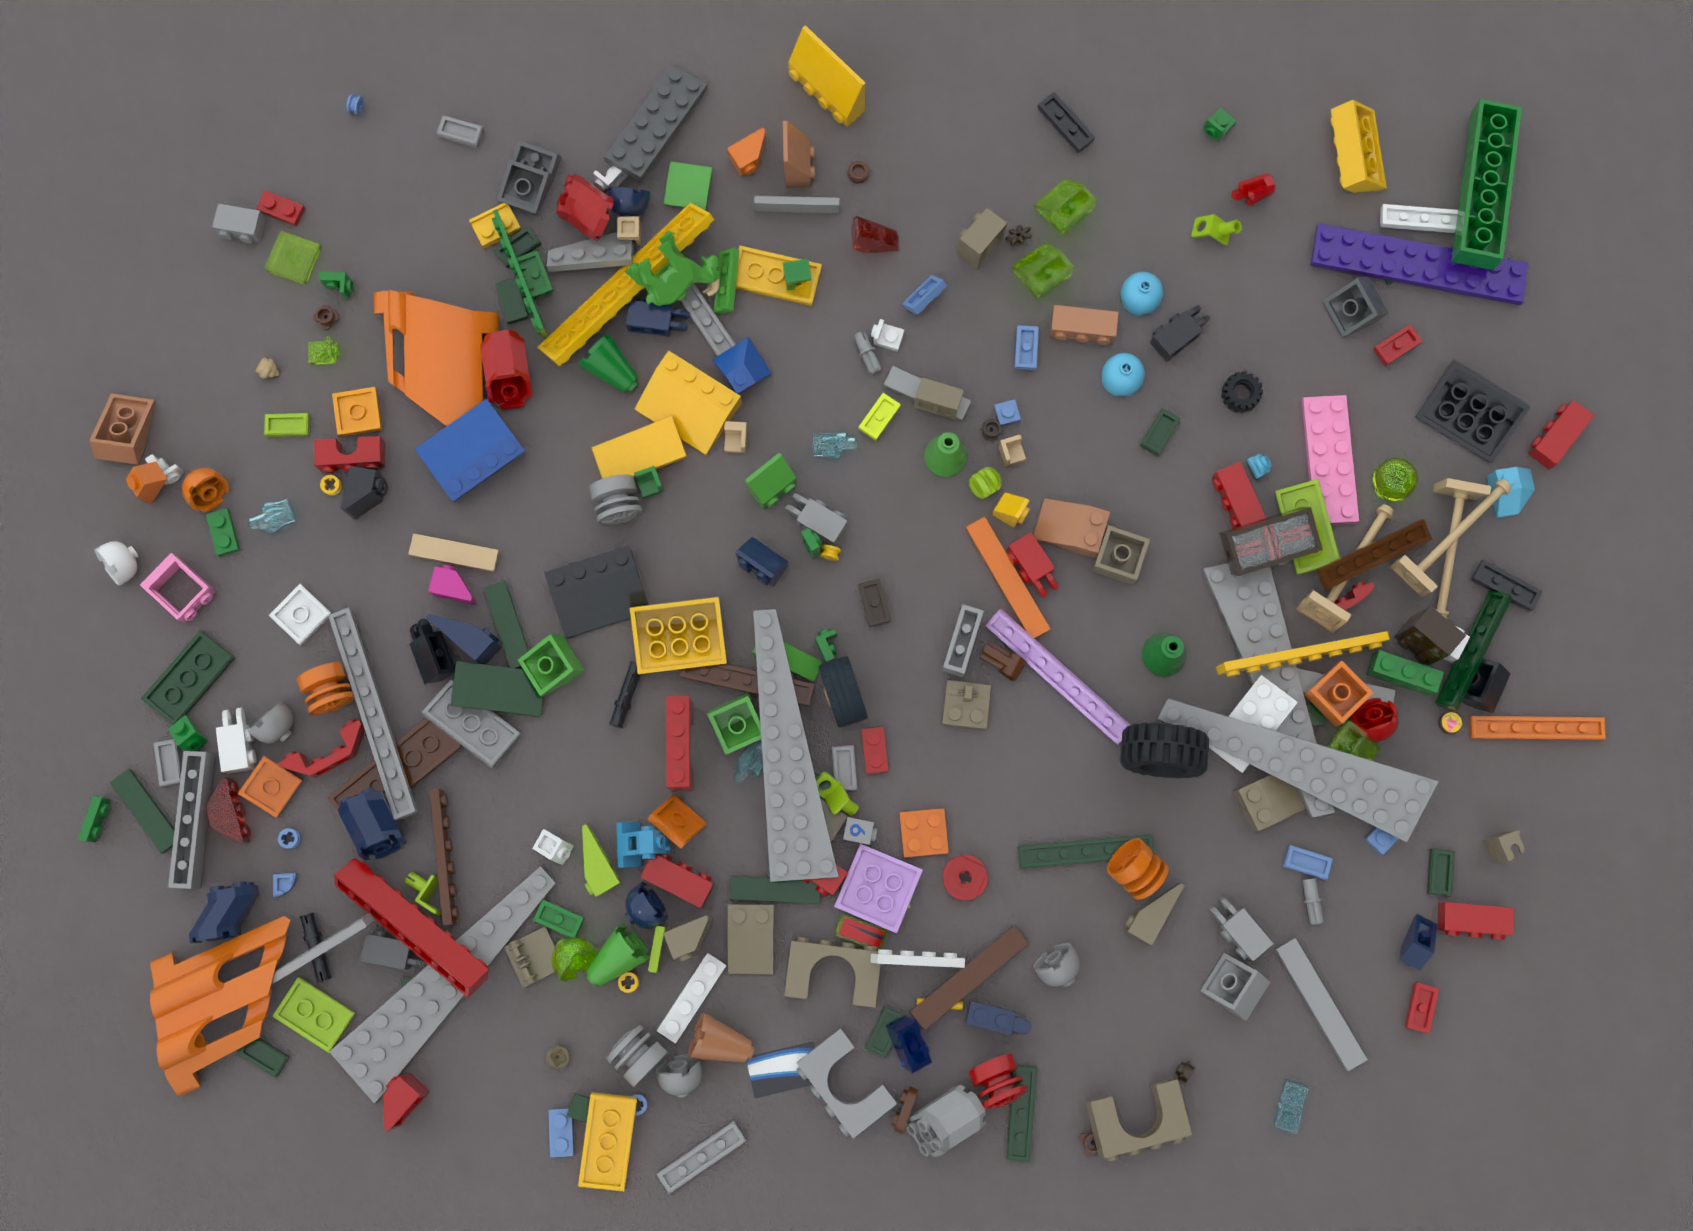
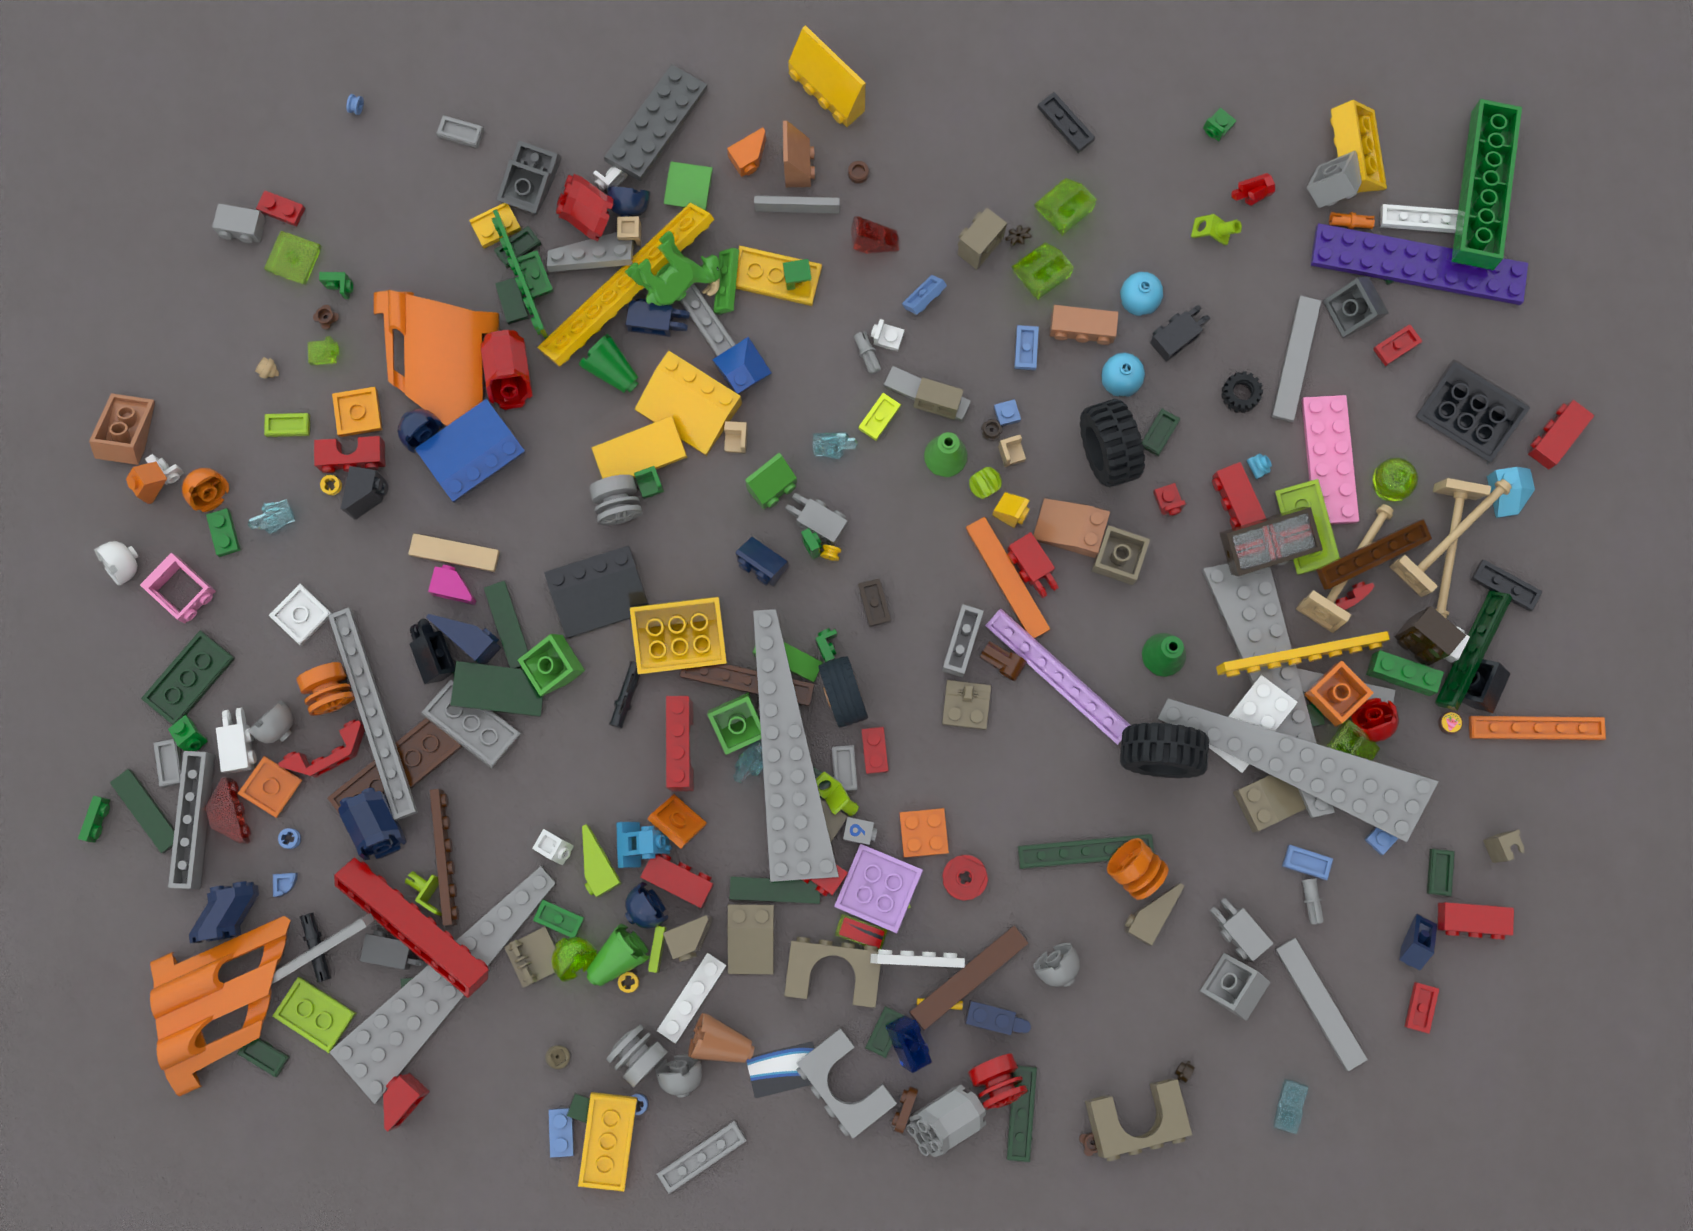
none -> dark blue cylinder [397,409,443,453]
none -> black tyre [1080,399,1145,488]
none -> red bracket [1153,483,1186,516]
none -> light grey tile [1271,295,1321,422]
none -> light grey slope [1307,151,1362,208]
none -> orange pin [1329,212,1375,229]

